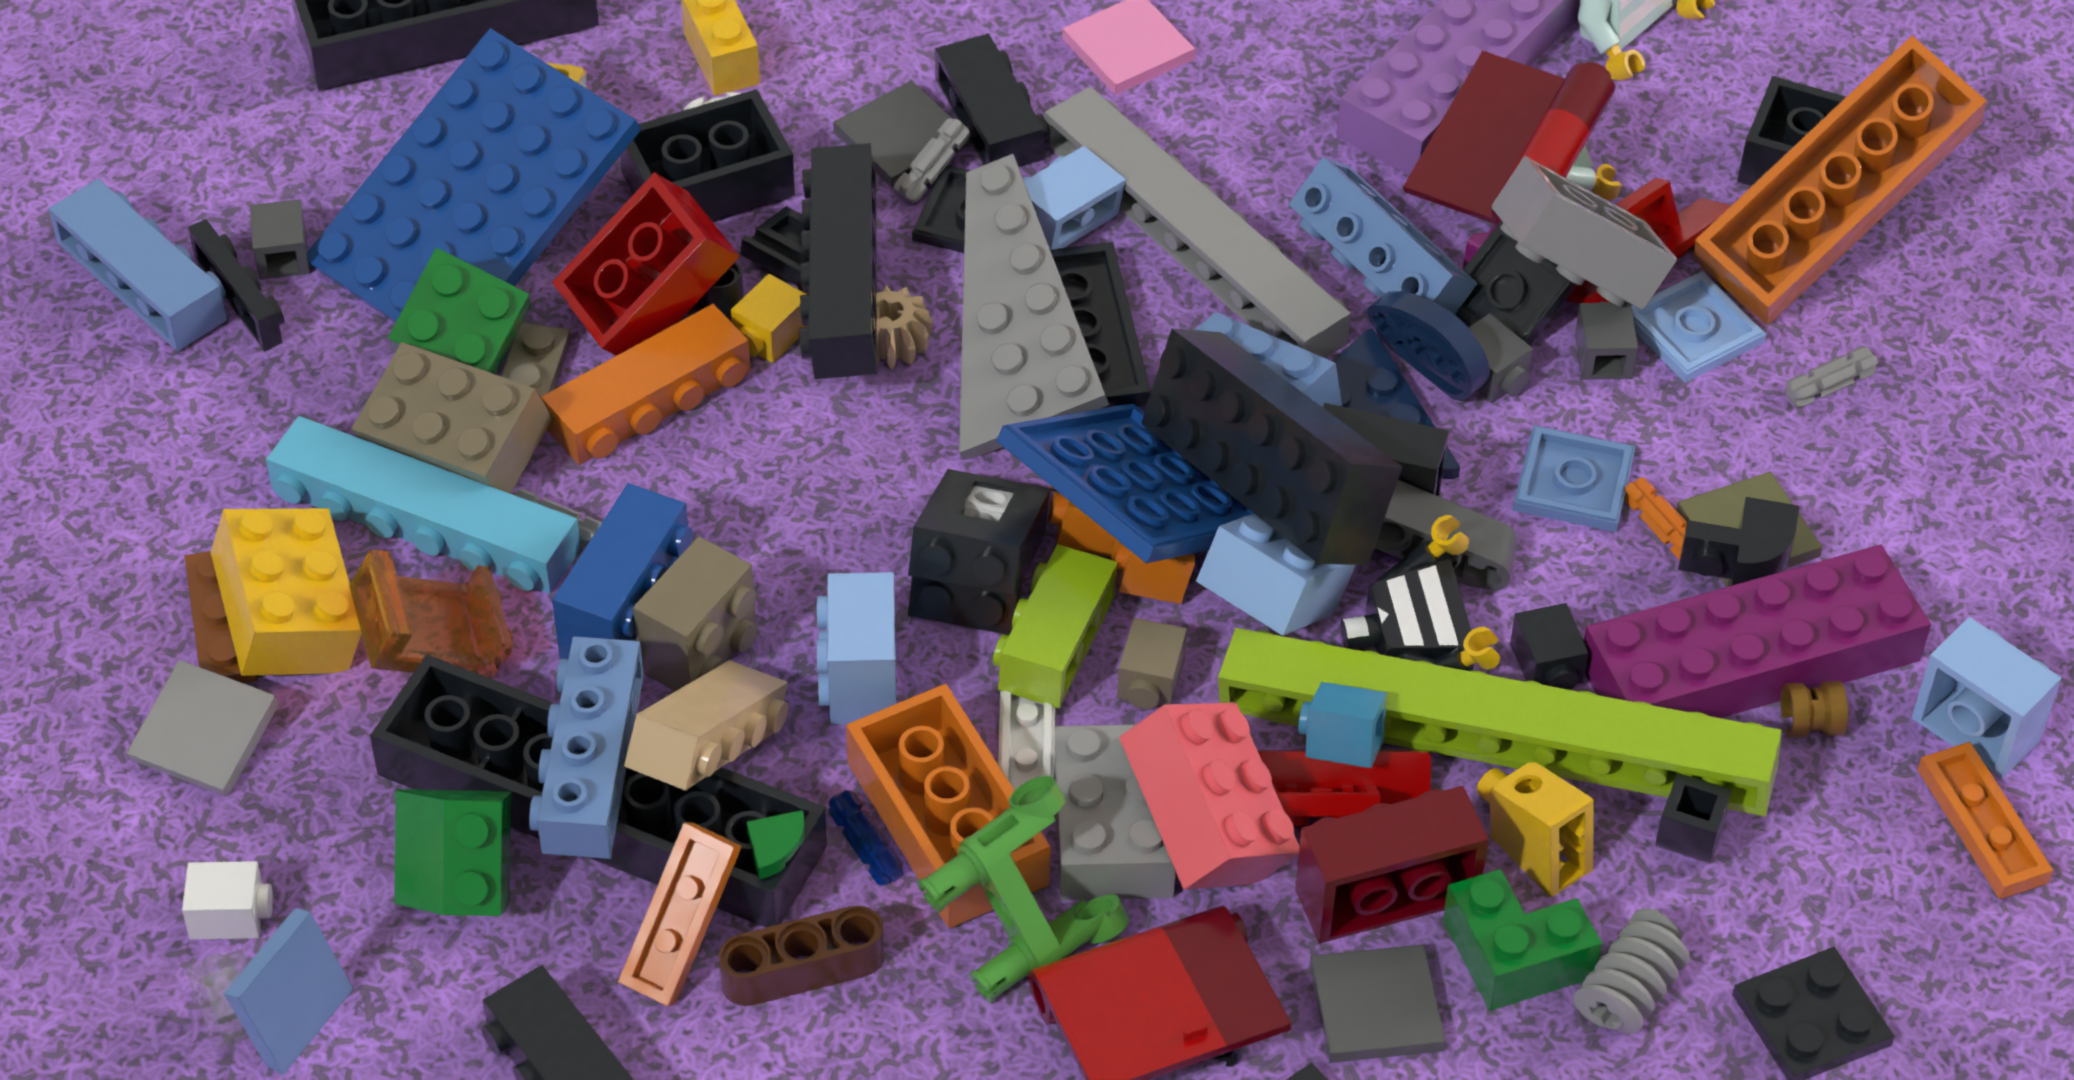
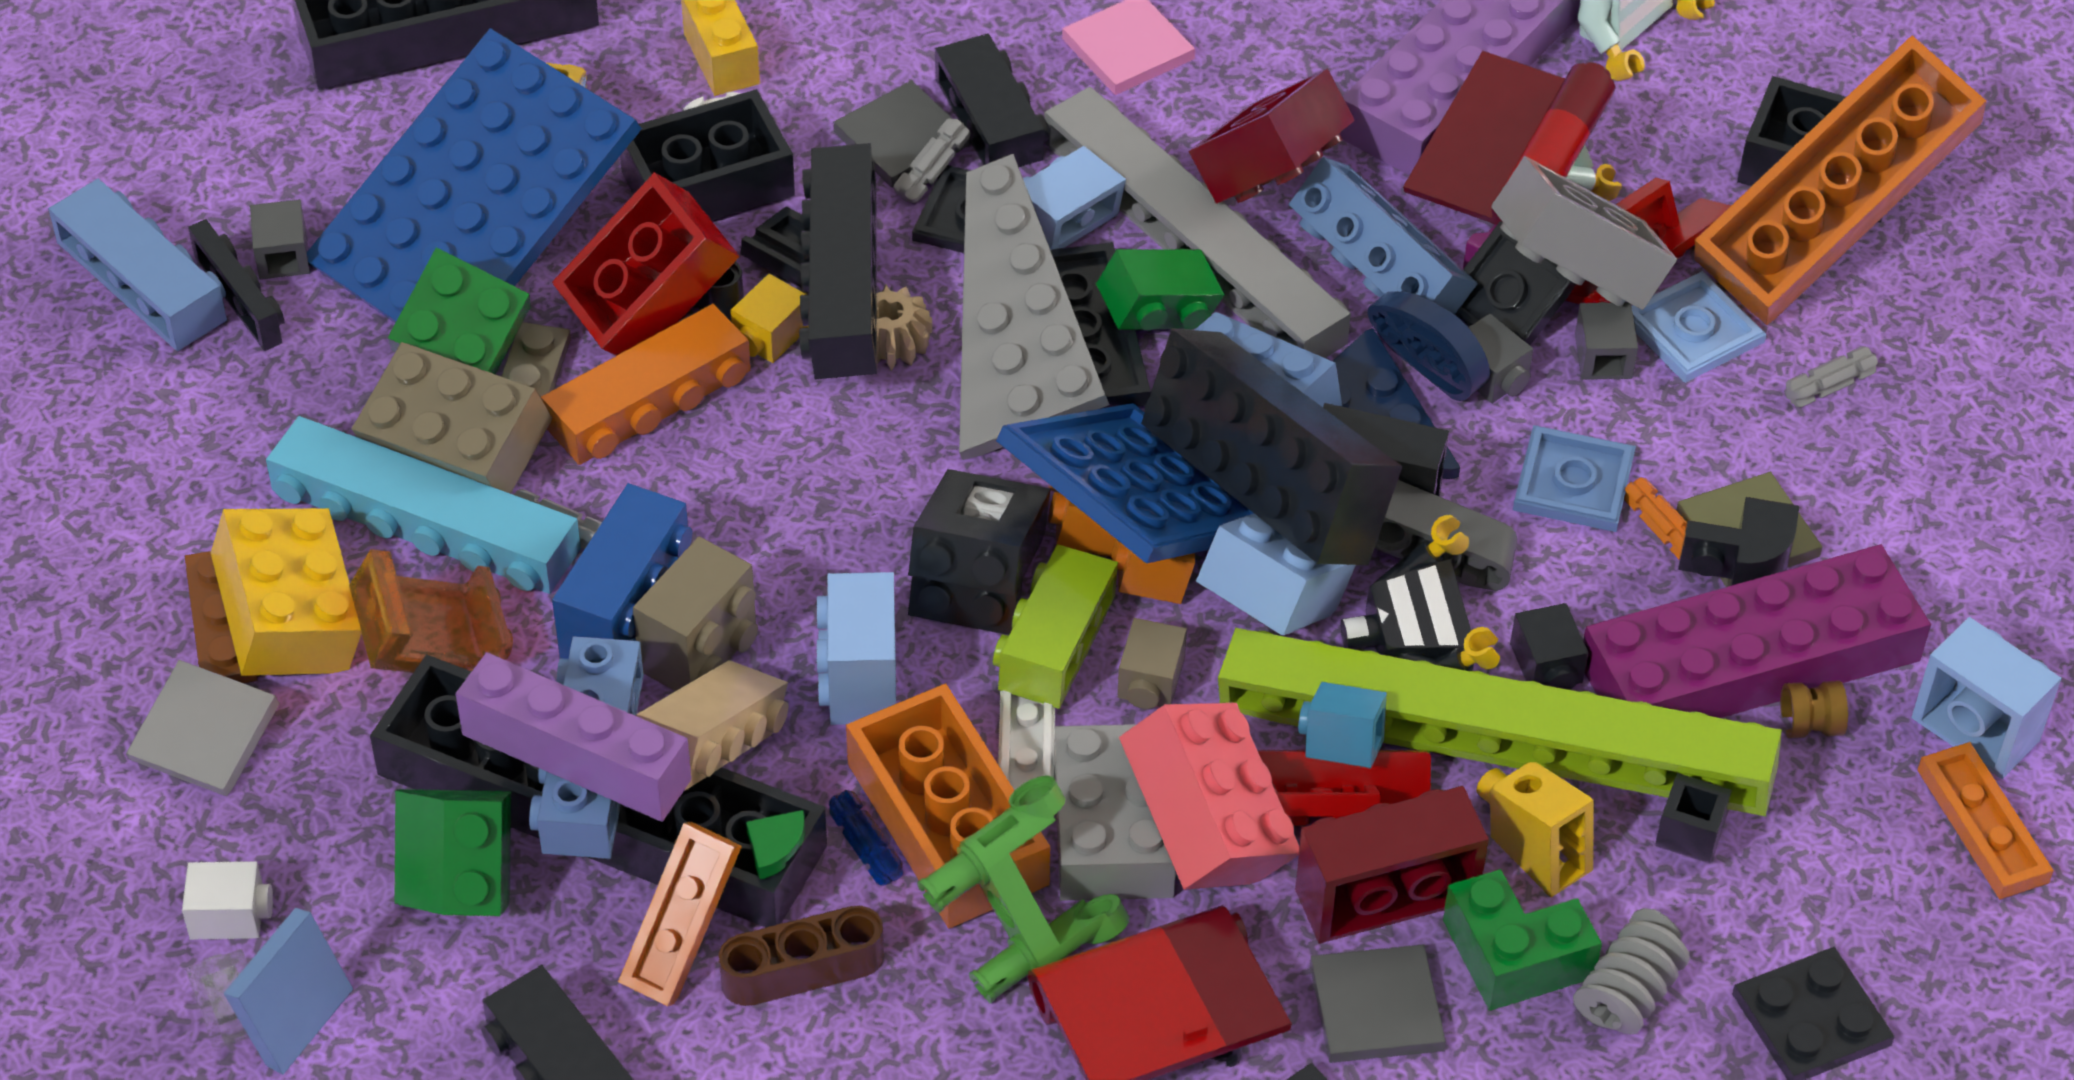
none -> medium lavender brick [456,652,692,822]
none -> green brick [1096,249,1224,330]
none -> dark red brick [1188,68,1355,204]

